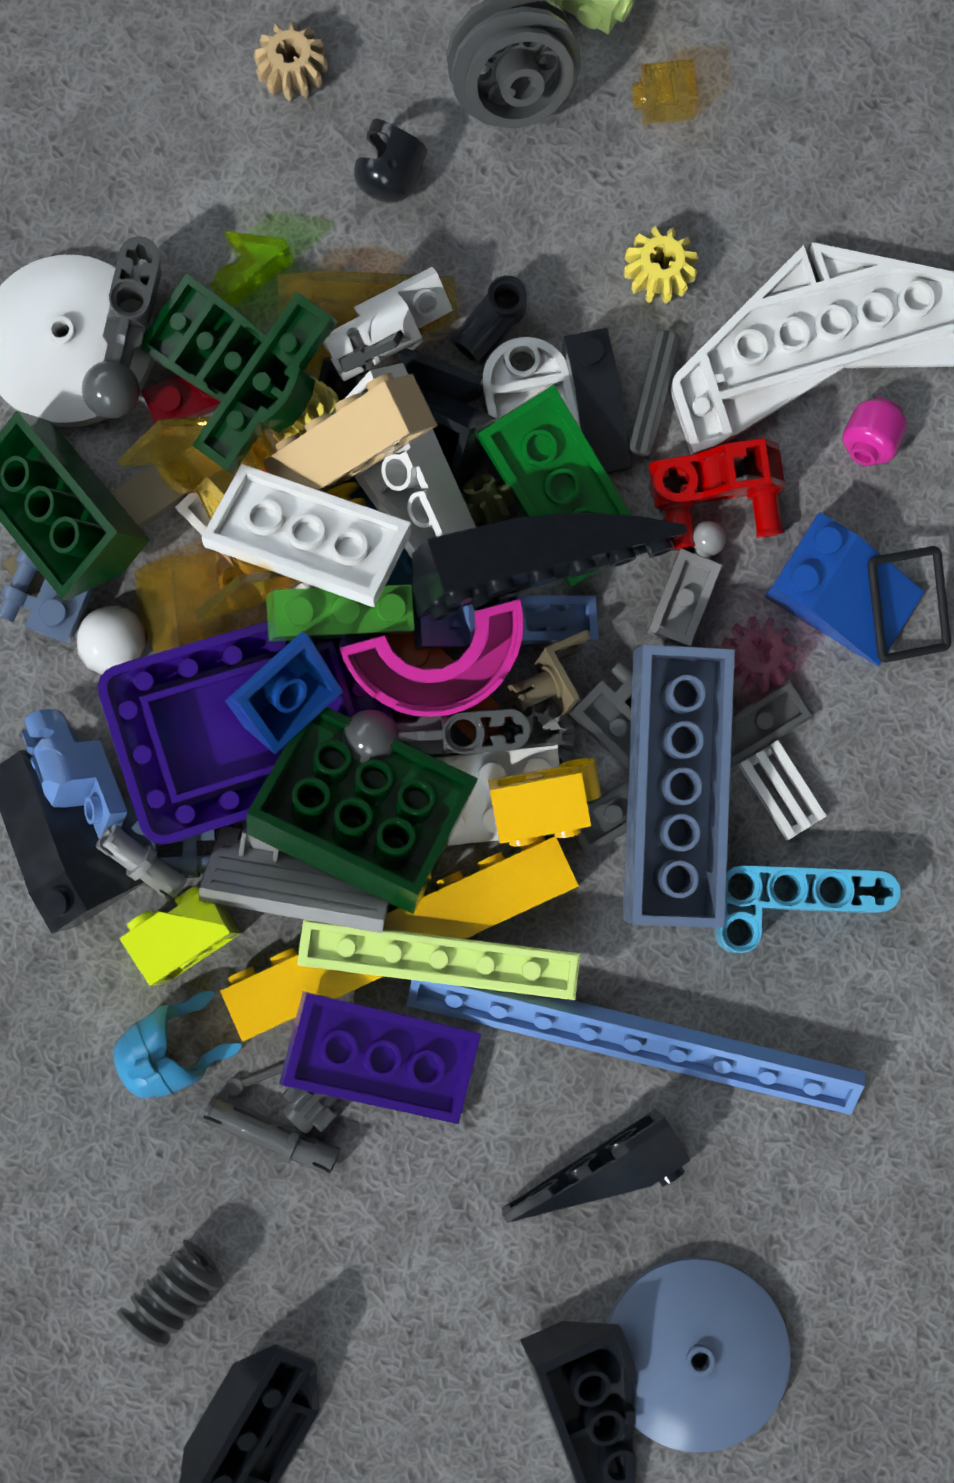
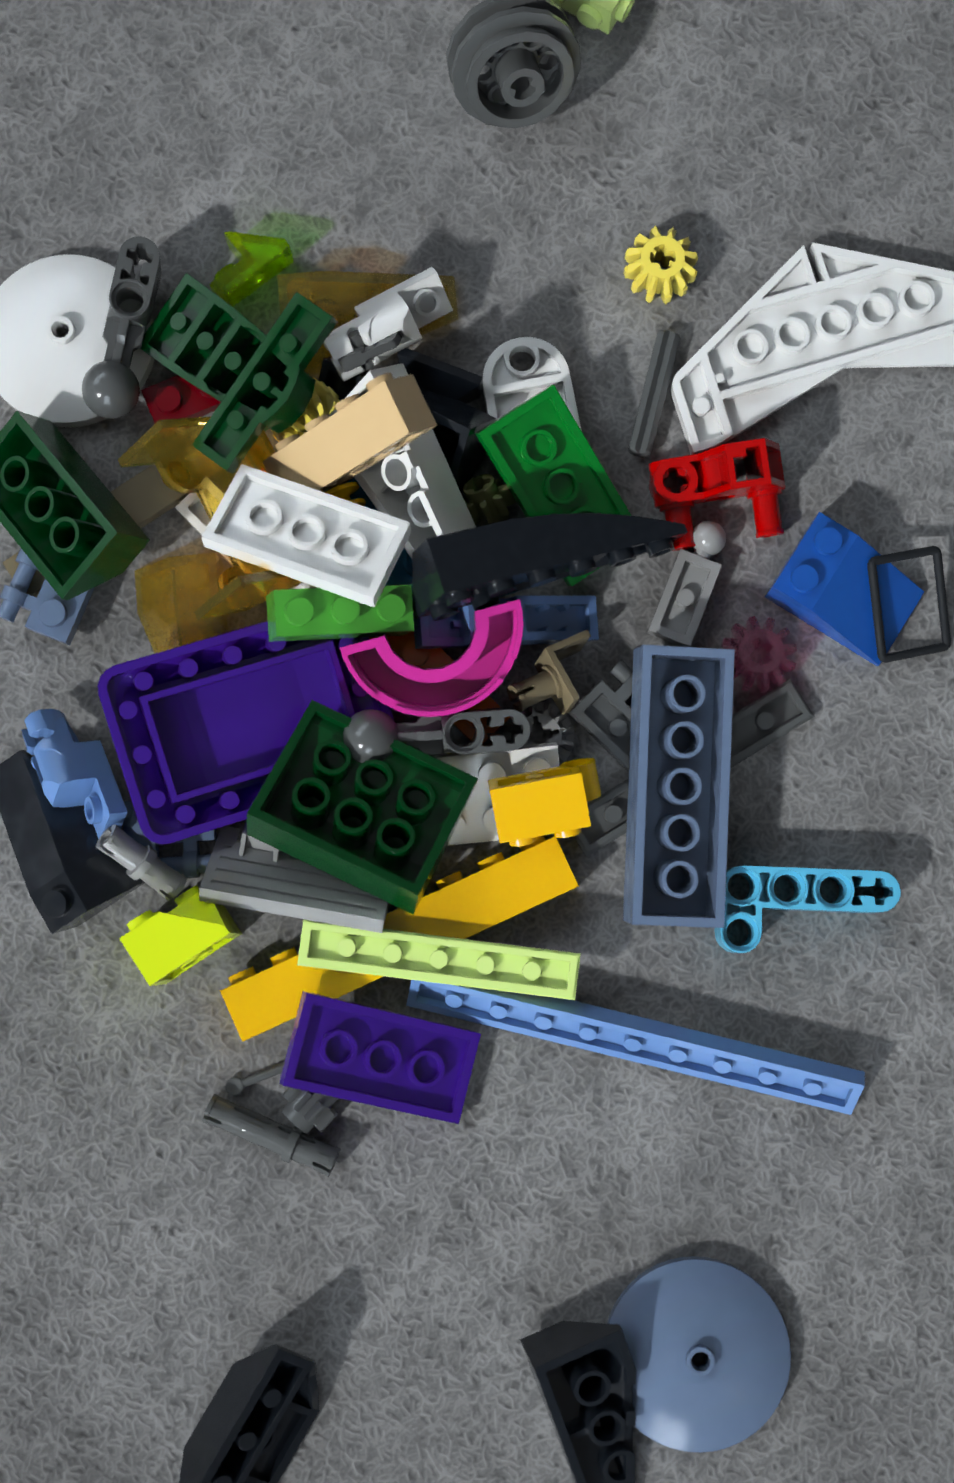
white hair [76,606,146,675] -> none
dark azure hair [113,991,242,1099] -> none
dark grey piece [117,1240,223,1347] -> none
blue slope [225,631,343,754] -> none
tan gear [254,21,328,102] -> none
black helmet [354,118,427,203] -> none
black piece [450,275,527,365] -> none
black wedge [502,1109,690,1223] -> none
black slope [561,328,632,474] -> none
clear yellow brick [632,59,698,125] -> none
white tile [738,740,827,841] -> none
dark pink head [842,398,908,466] -> none

